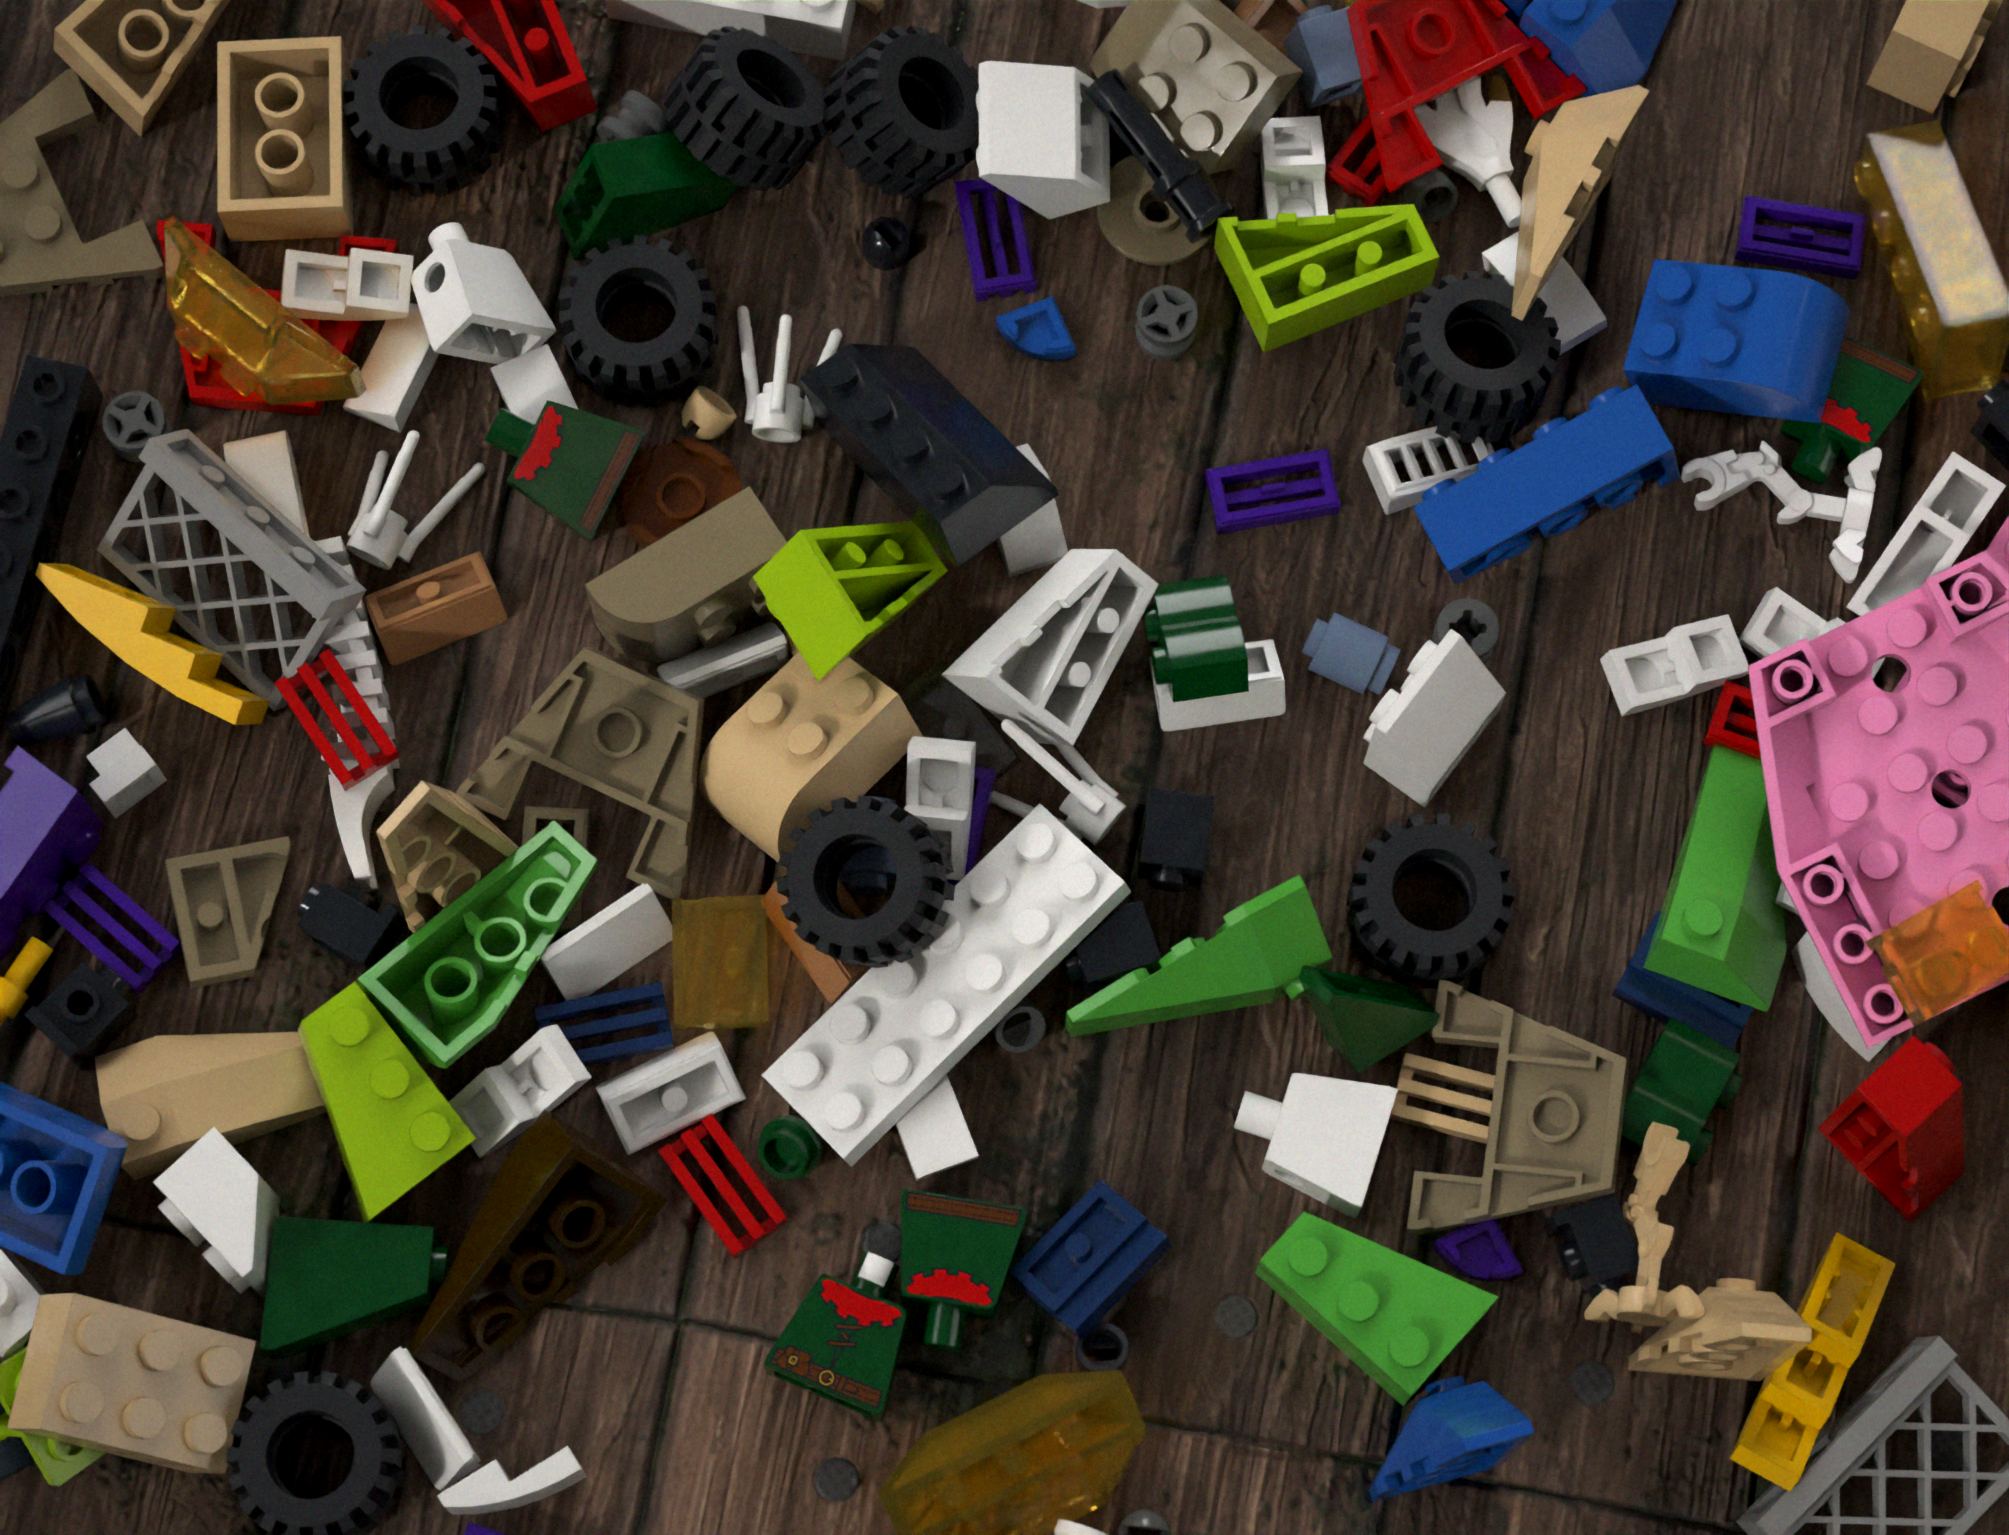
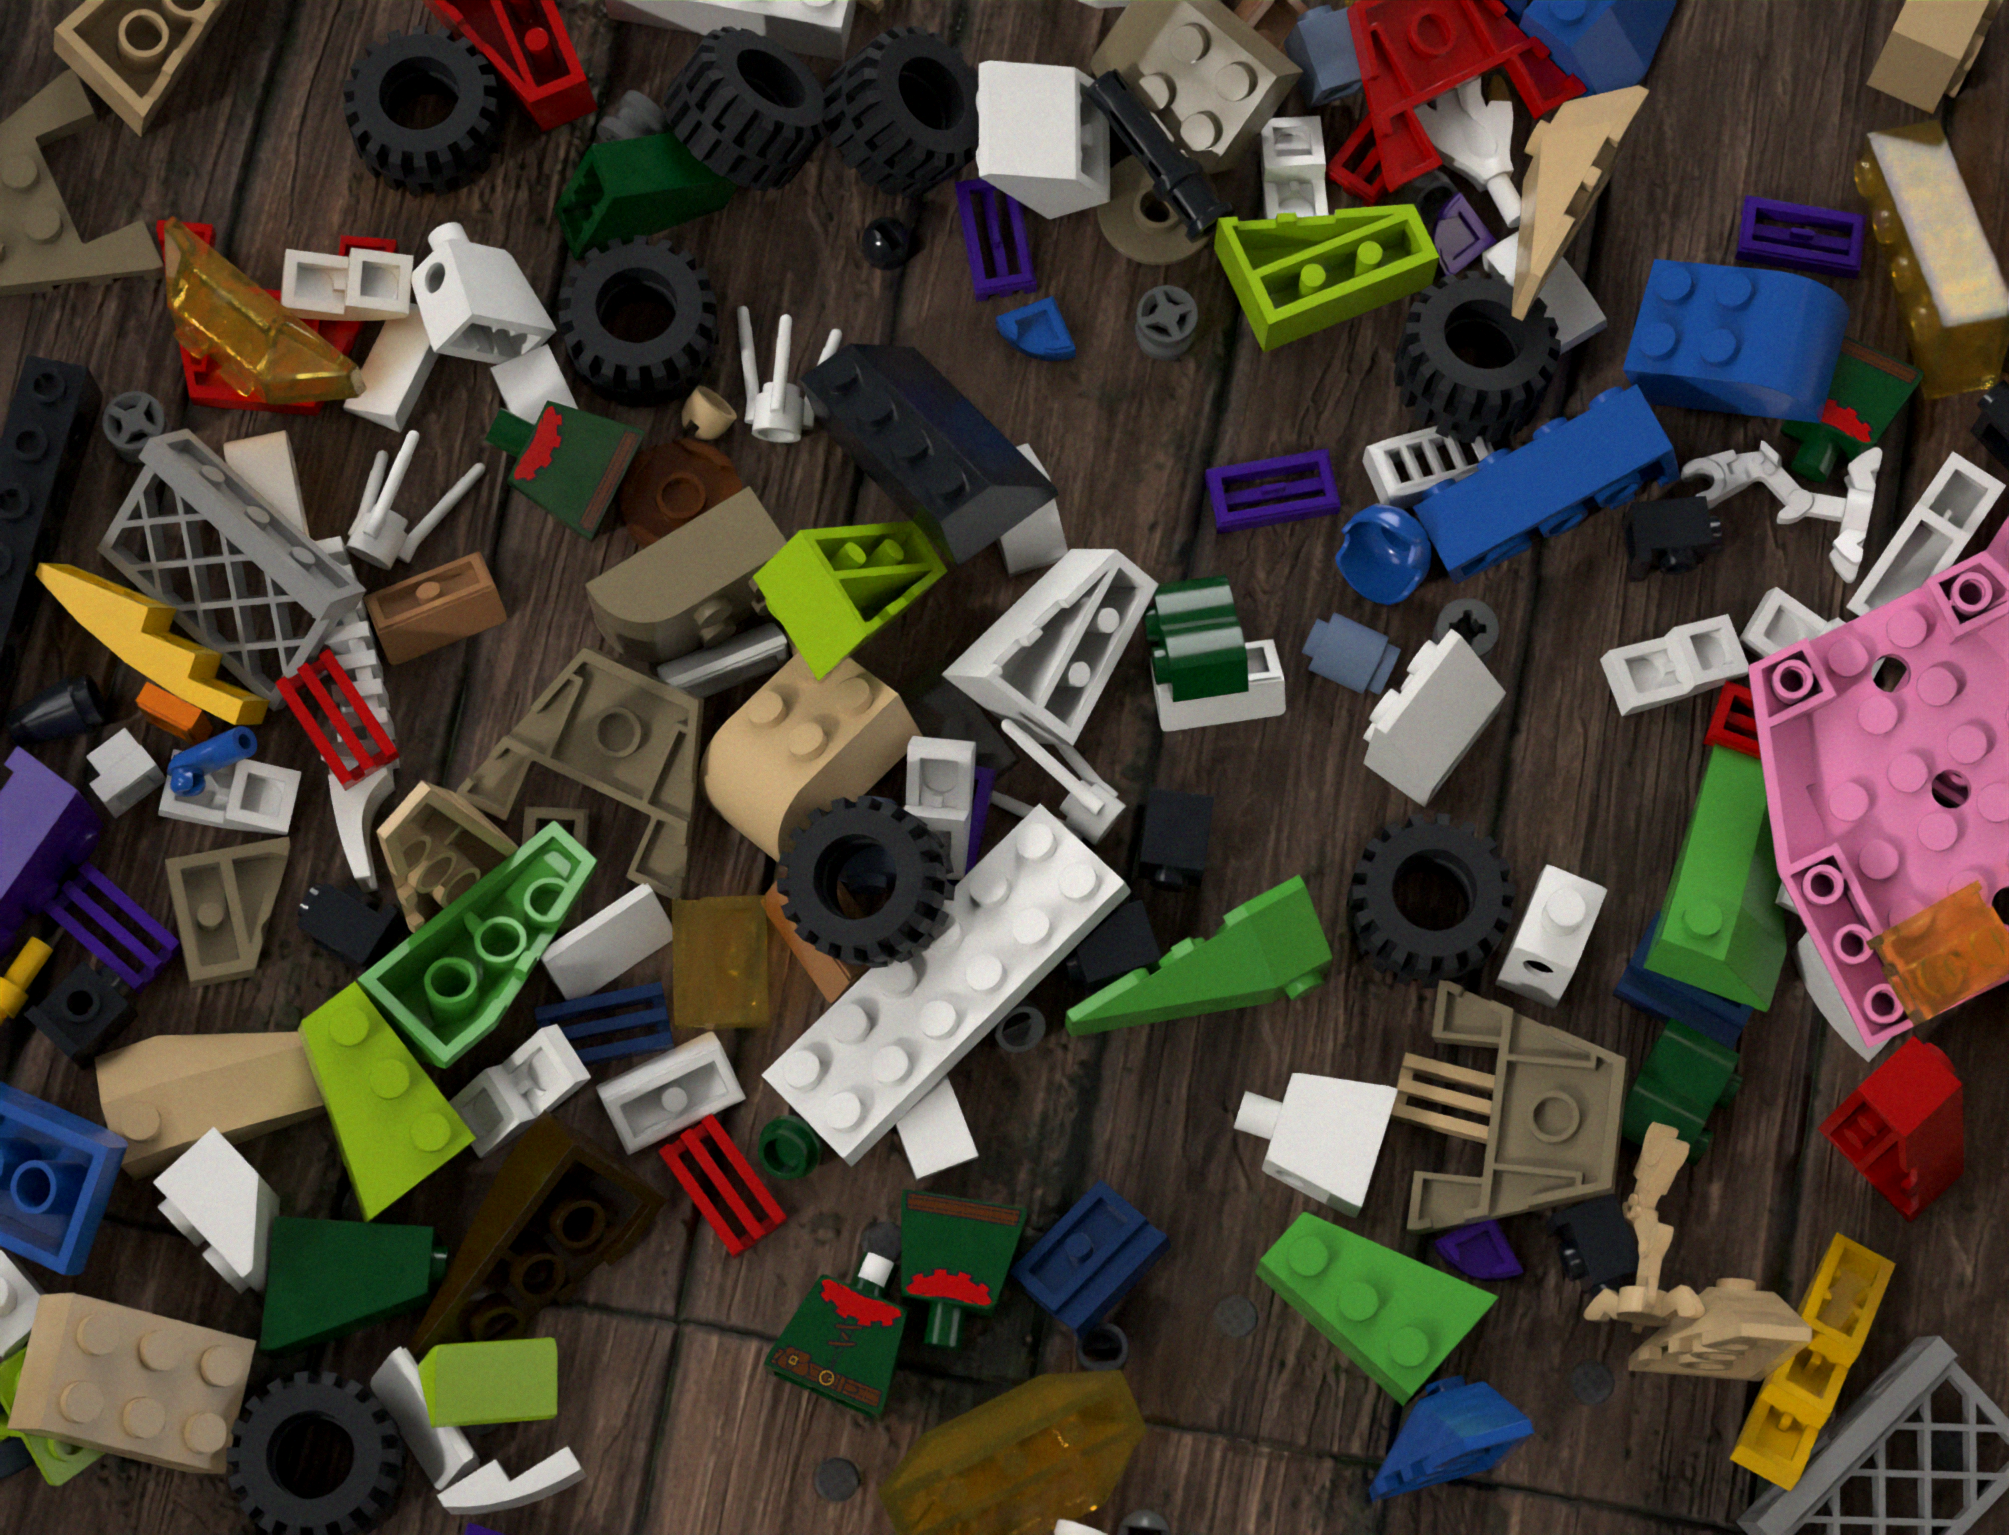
tan brick [217,36,353,242] -> none
dark green slope [1299,965,1440,1074] -> none
none -> orange tile [135,682,213,746]
none -> white slope [158,749,301,835]
none -> blue arm [166,726,257,797]
none -> lime slope [417,1337,558,1428]
none -> blue hair [1335,503,1432,606]
none -> tile [1432,192,1496,278]
none -> white torso [1495,865,1607,1009]
none -> black brick [1622,496,1722,583]

